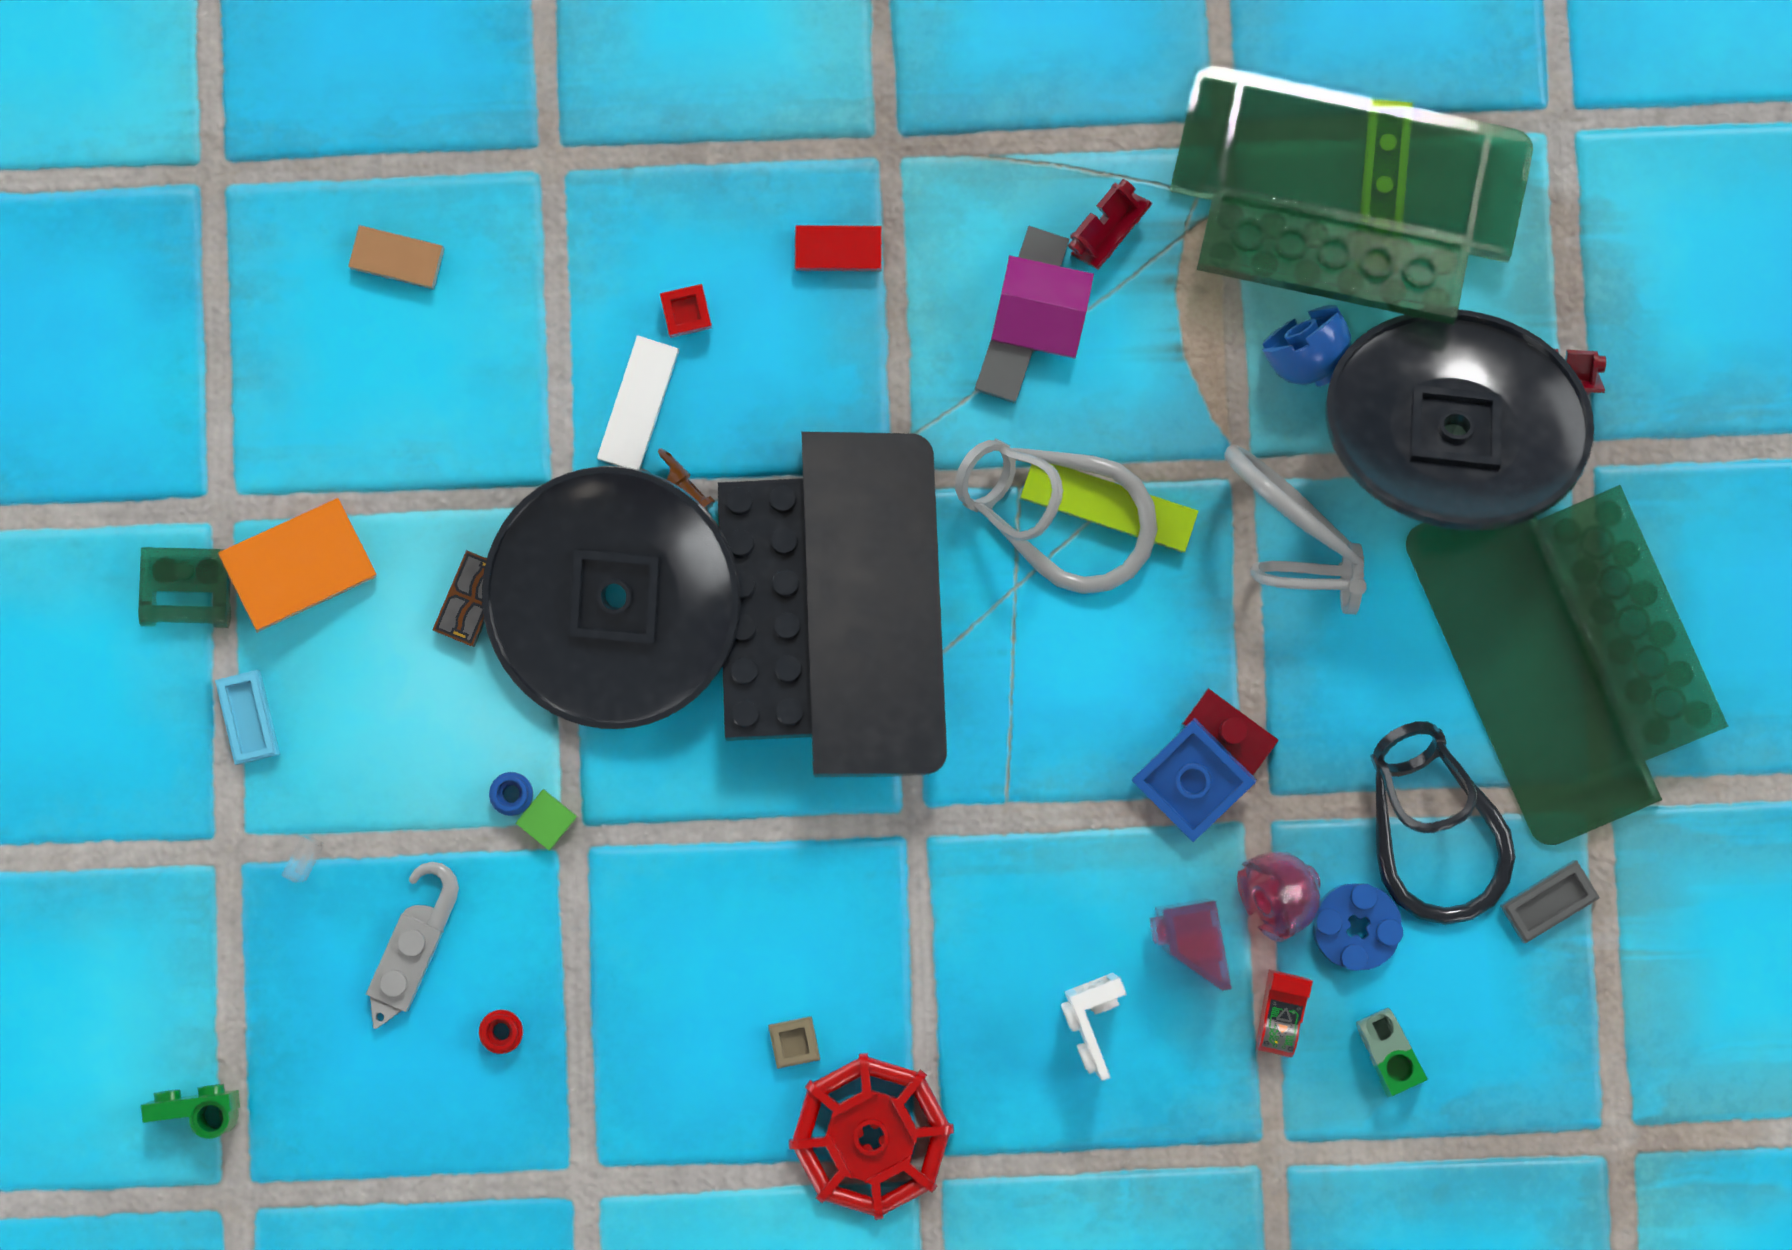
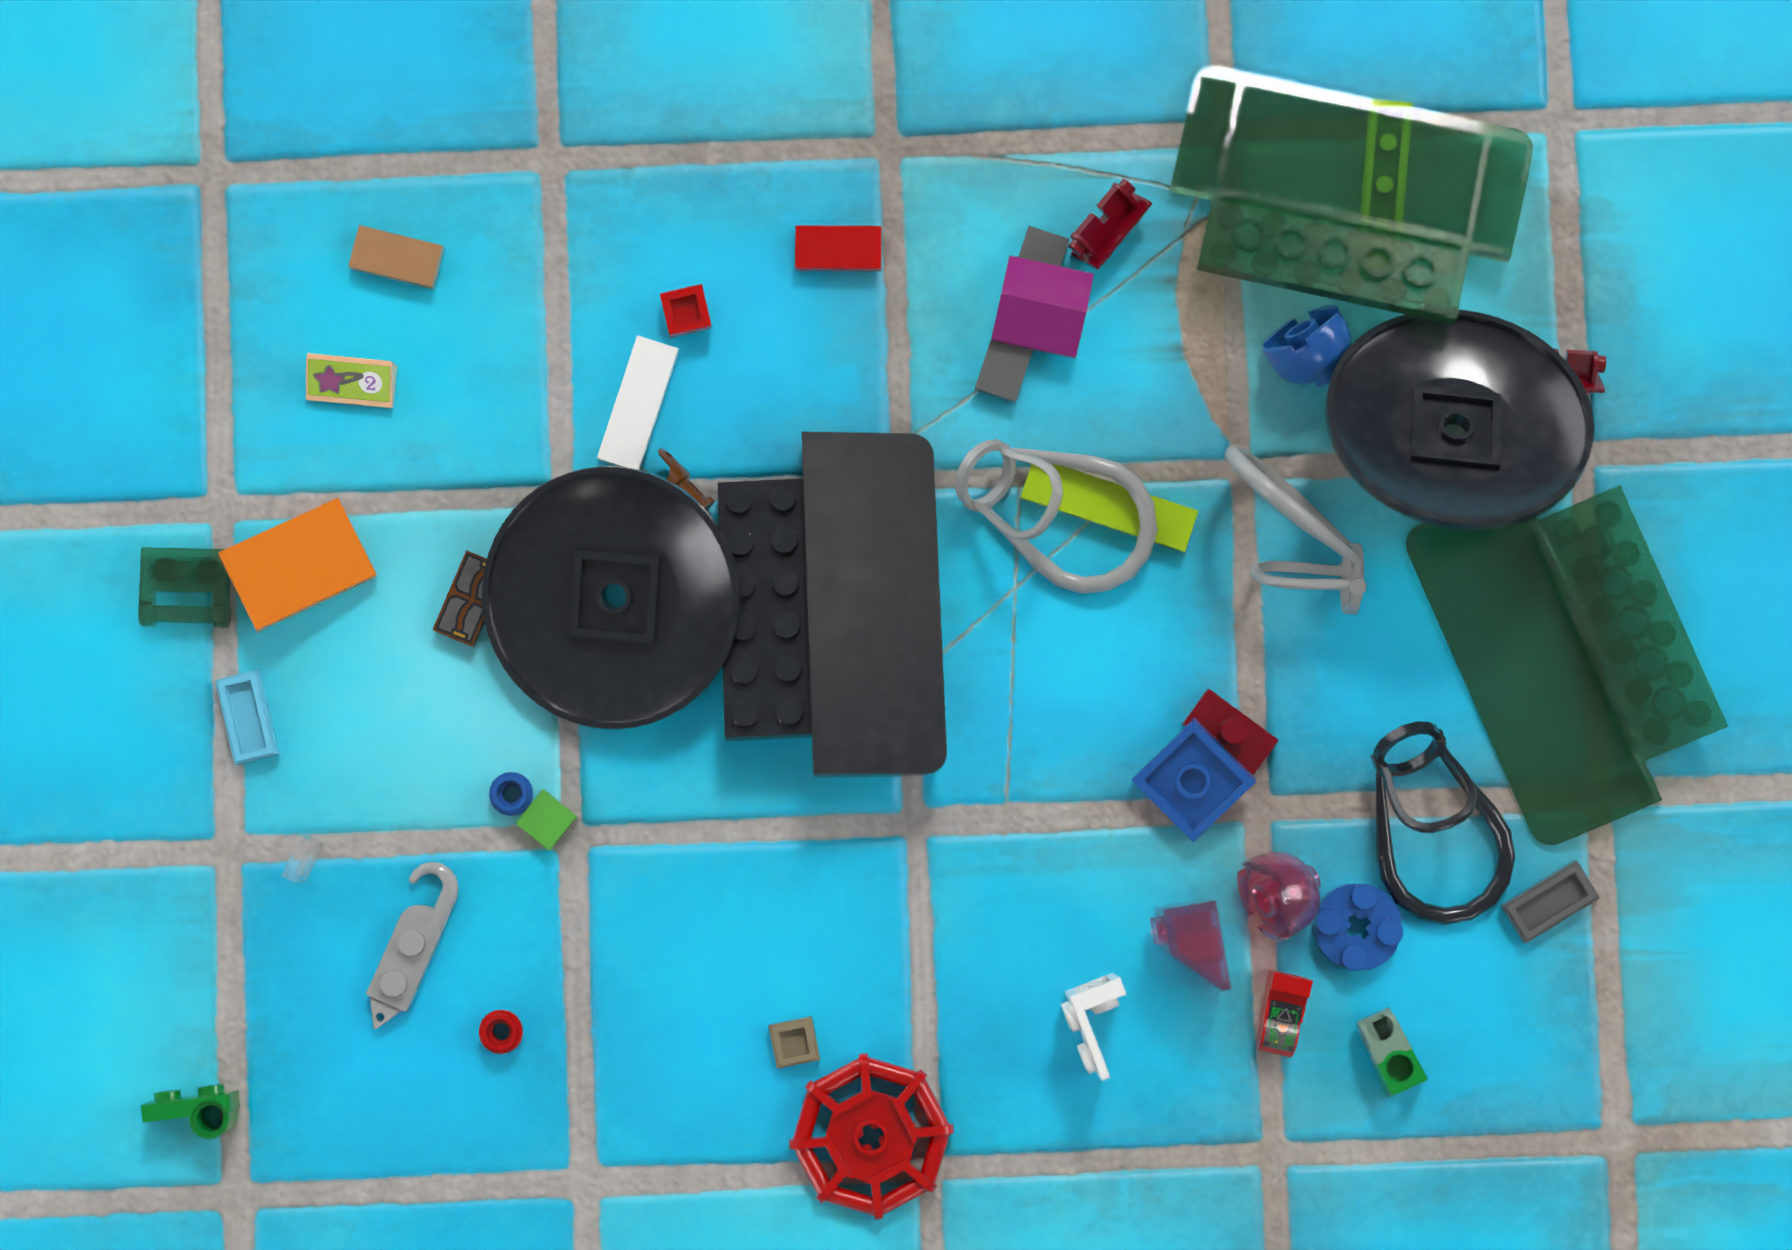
none -> slope [306,353,398,409]

